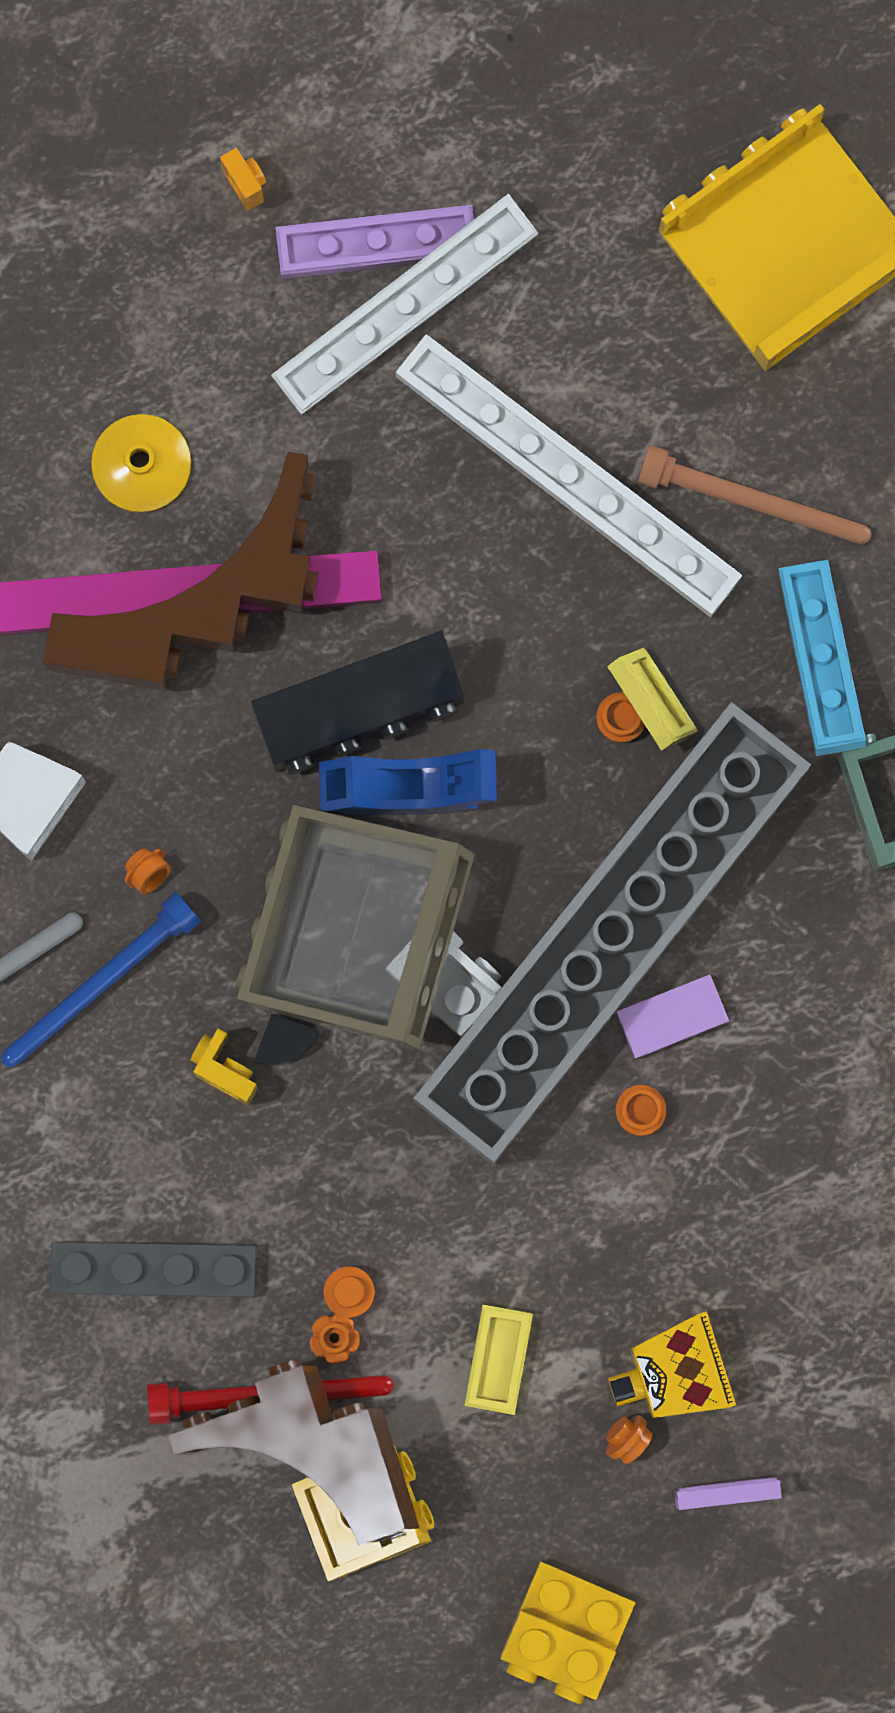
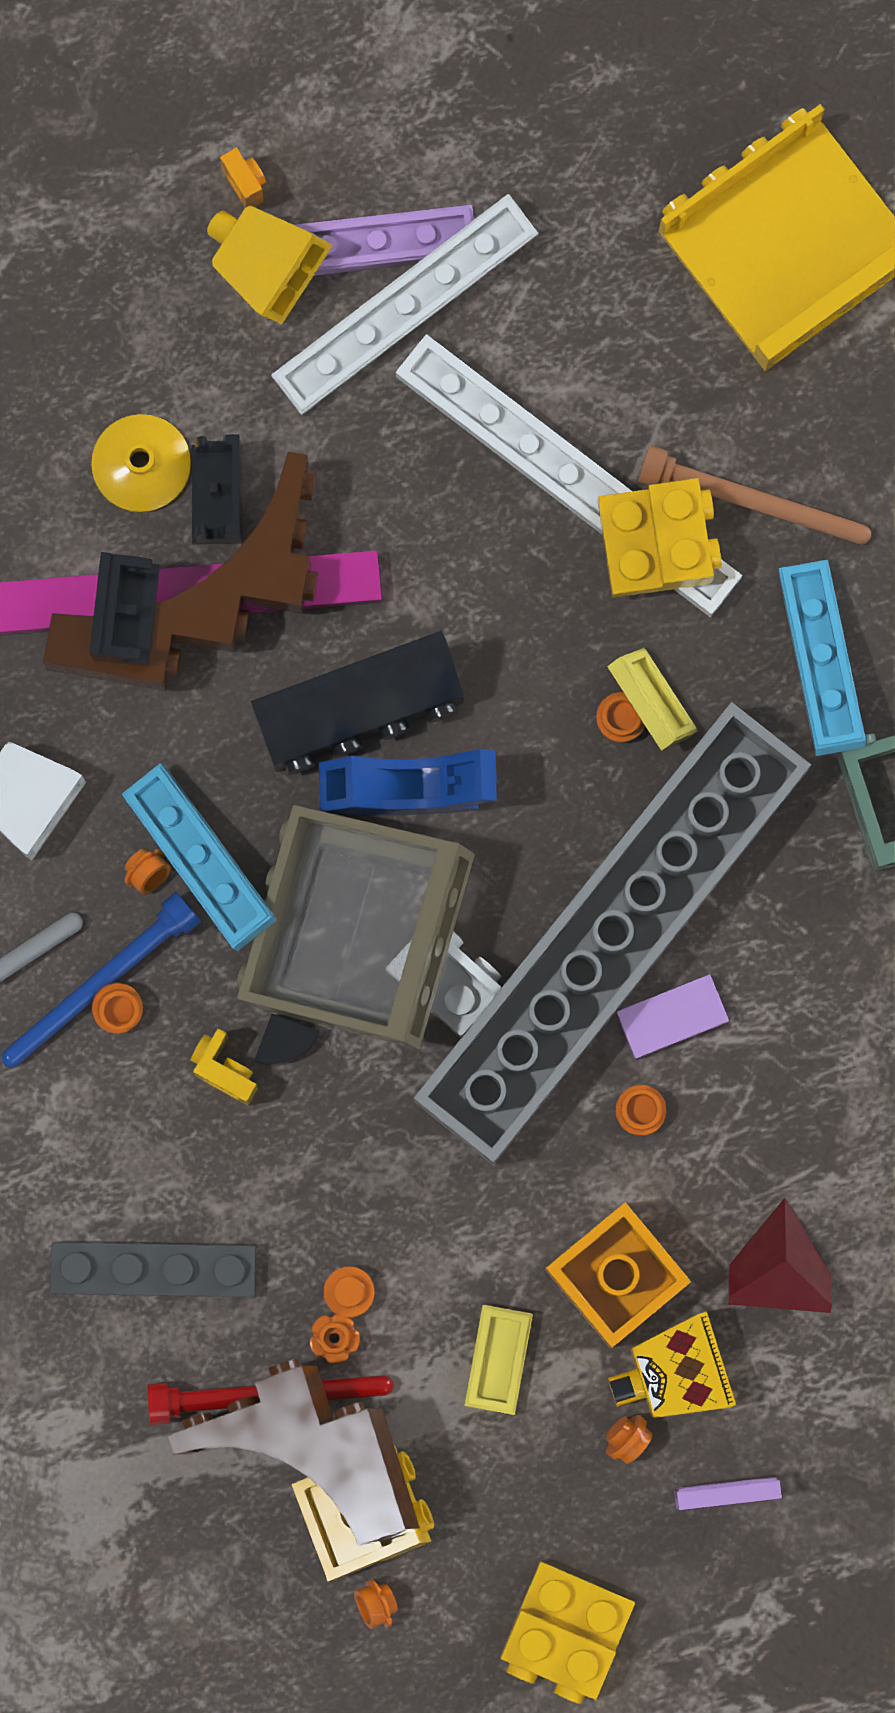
none -> black hinge [89,552,160,667]
none -> orange plate [92,982,143,1034]
none -> medium azure tile [122,763,277,951]
none -> black hinge [192,434,242,544]
none -> yellow torso [207,205,333,325]
none -> orange plate [354,1579,398,1629]
none -> light orange brick [545,1202,691,1348]
none -> yellow plate [597,478,722,598]
none -> dark red slope [728,1198,832,1313]

